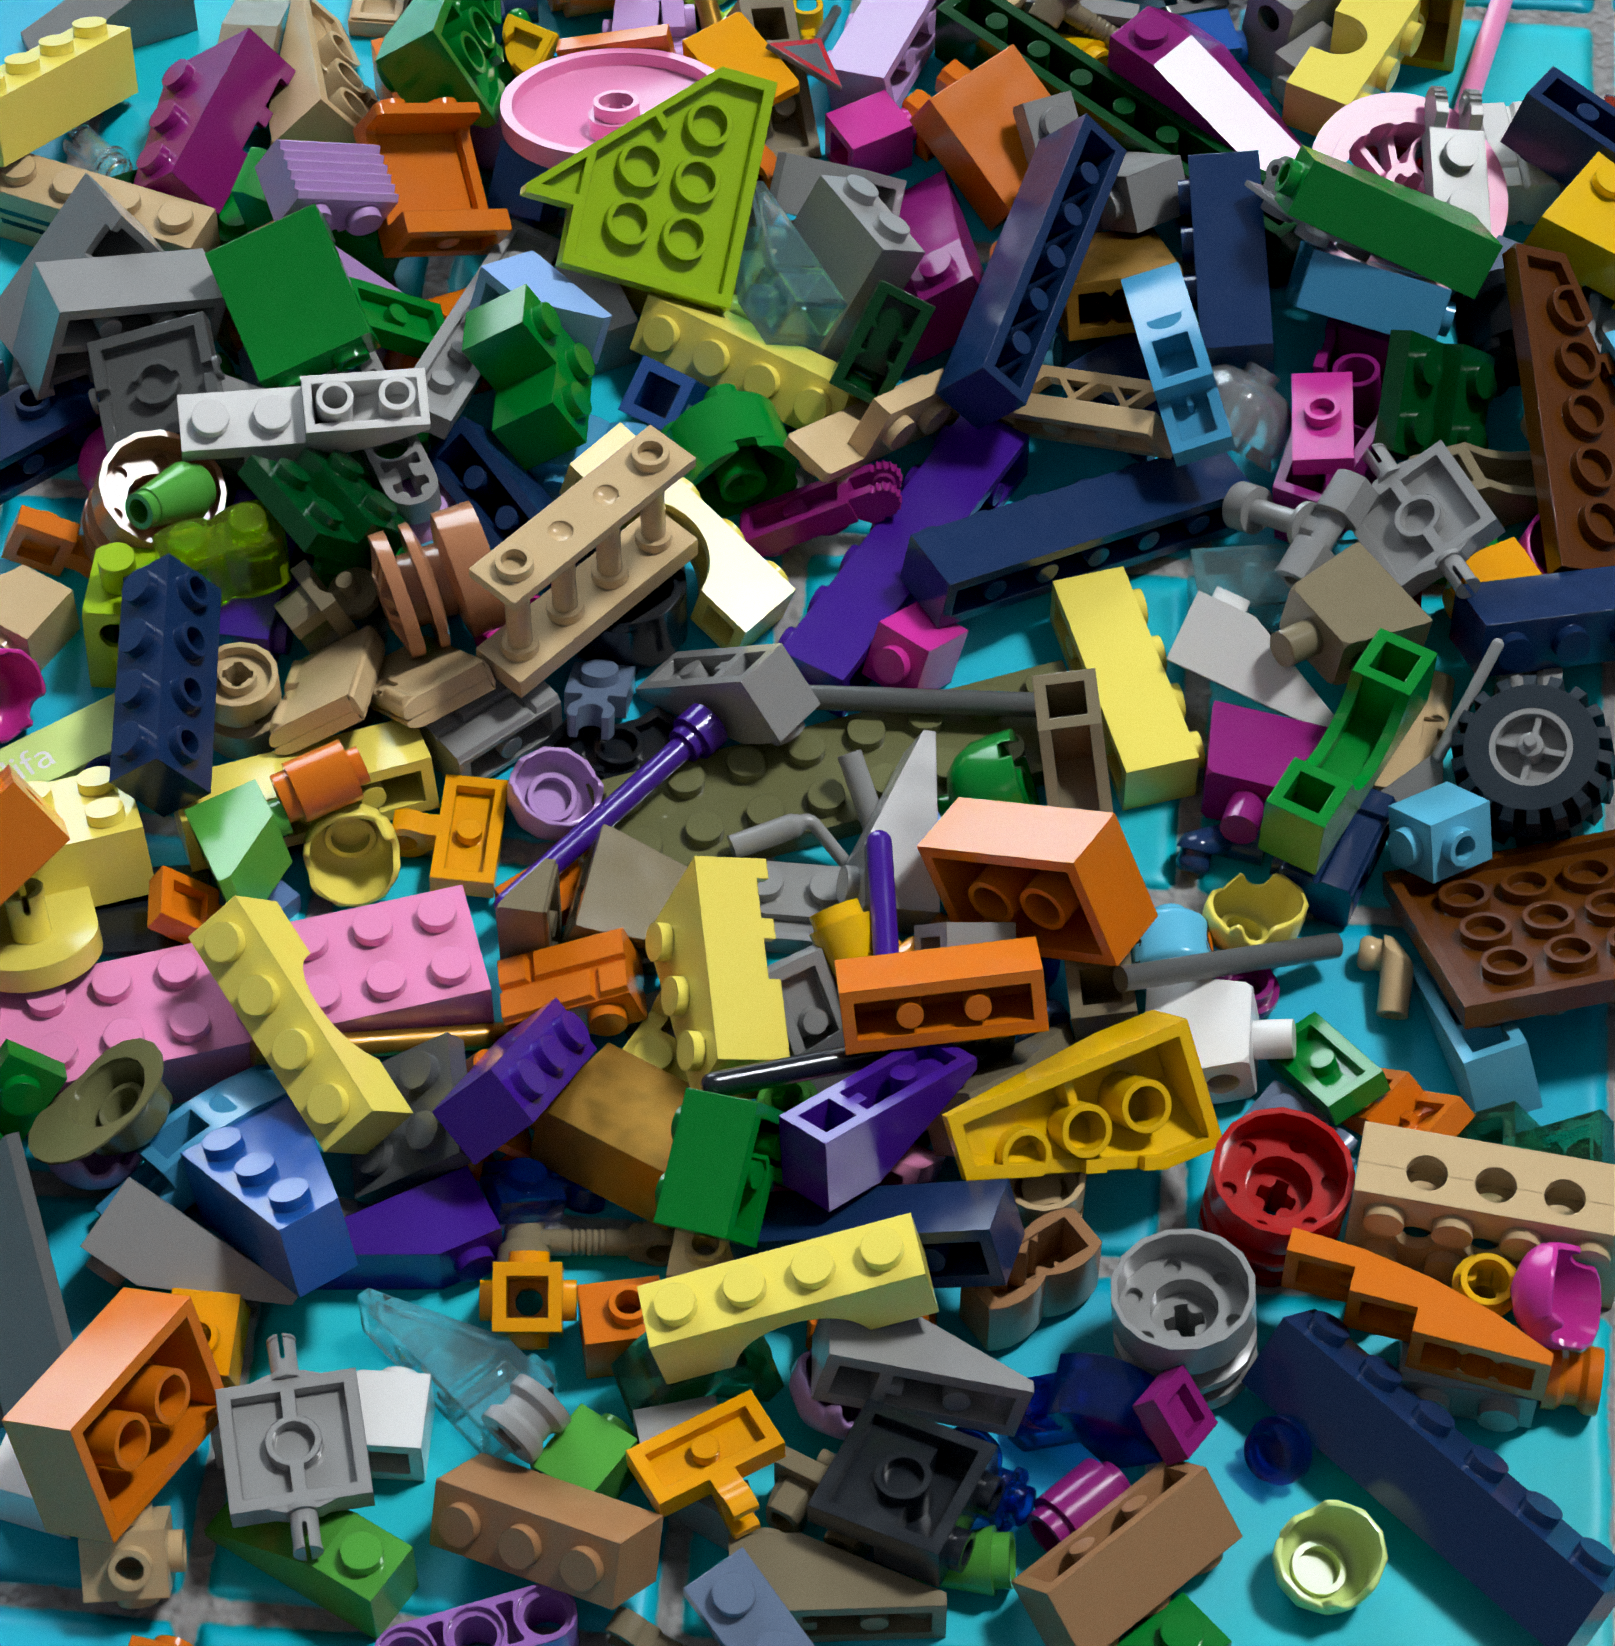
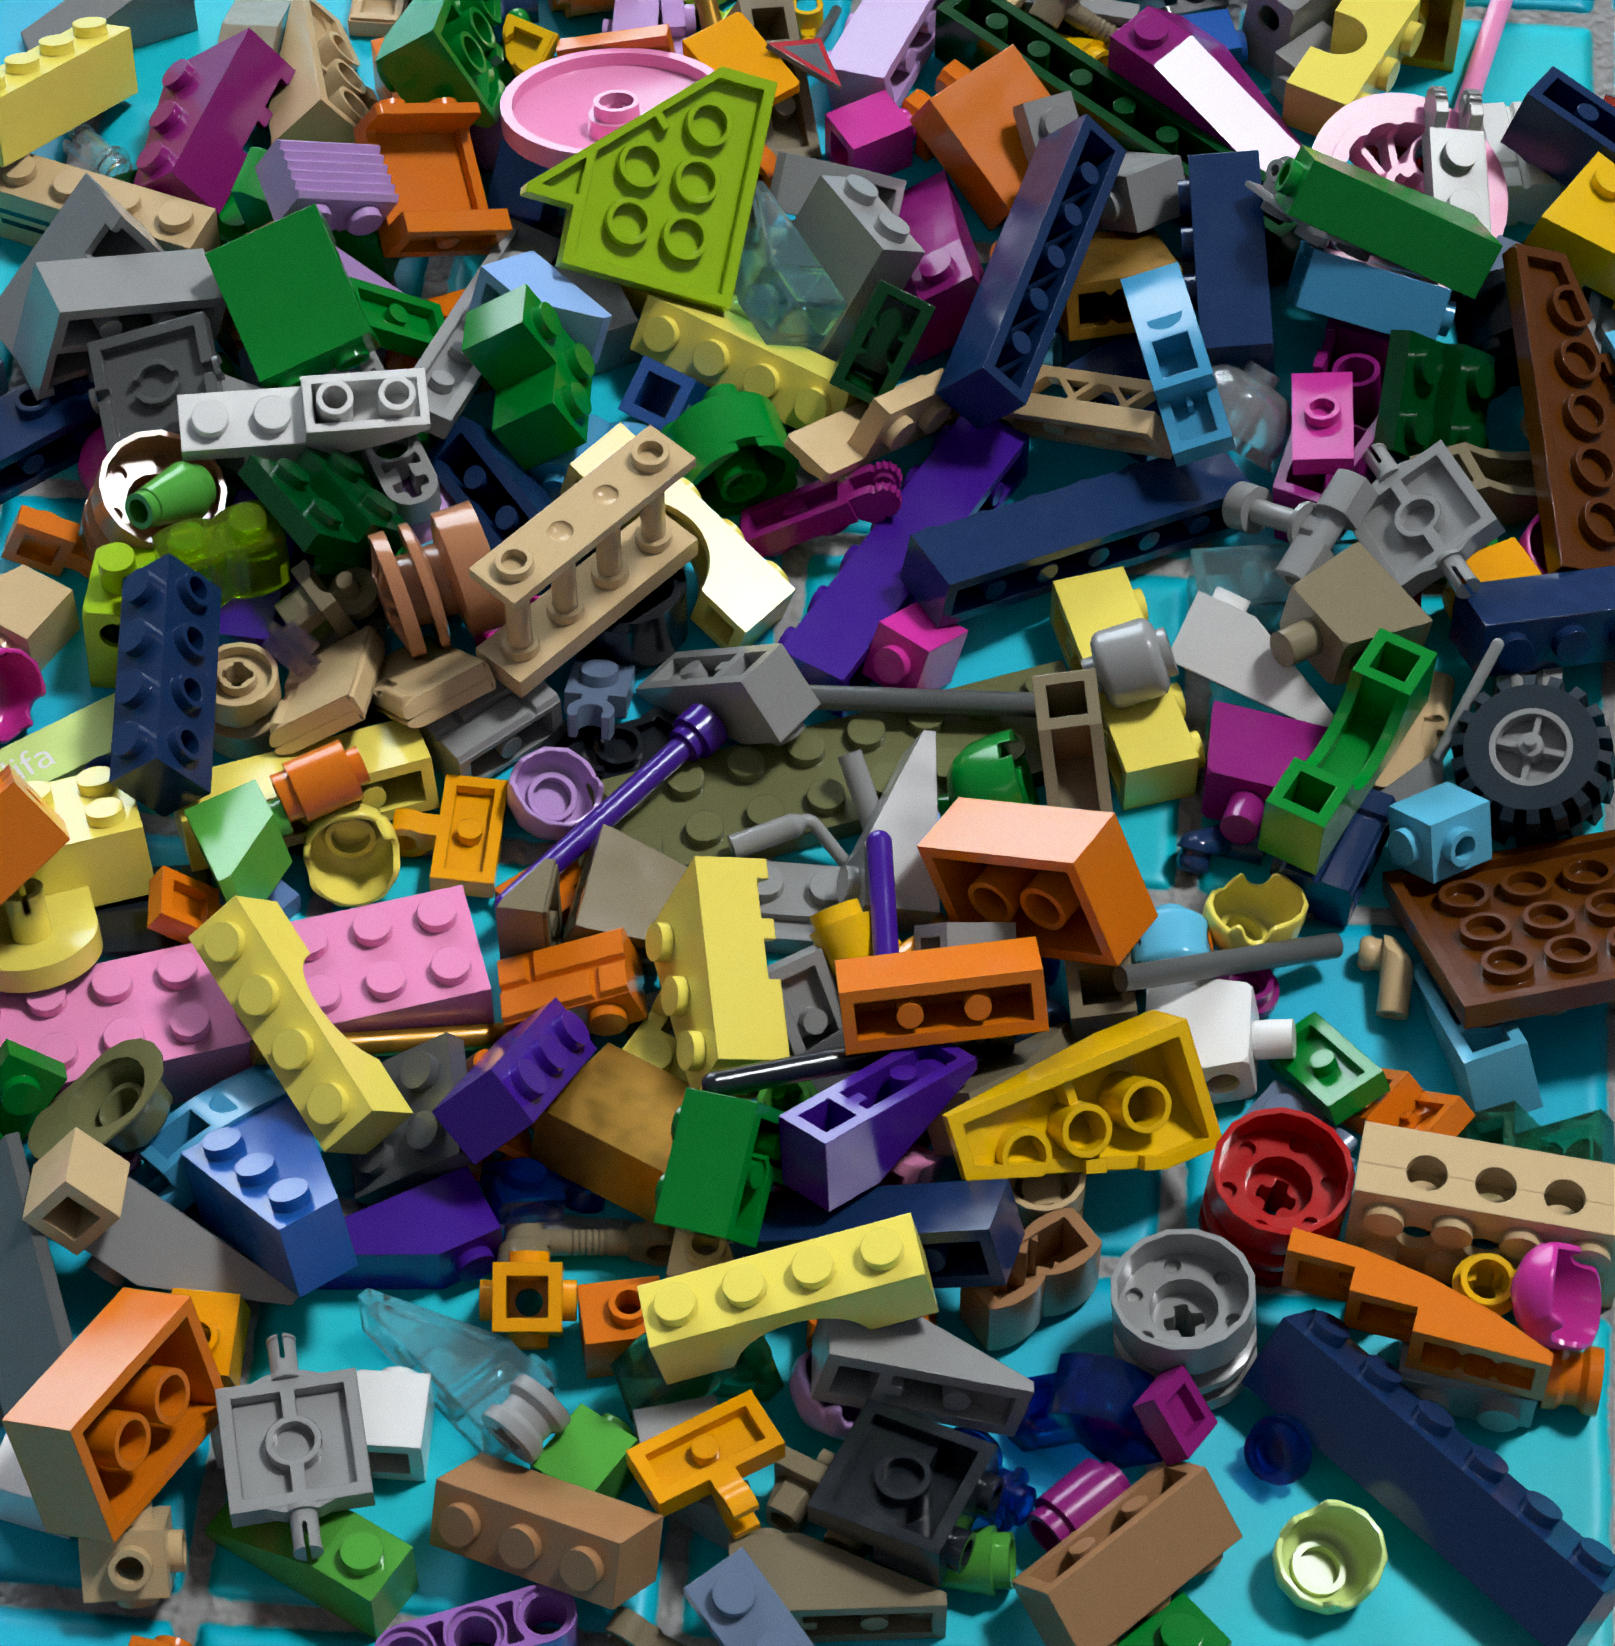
none -> tan brick [22,1127,130,1256]
none -> clear purple plate [262,620,322,677]
none -> light grey head [1081,618,1179,709]

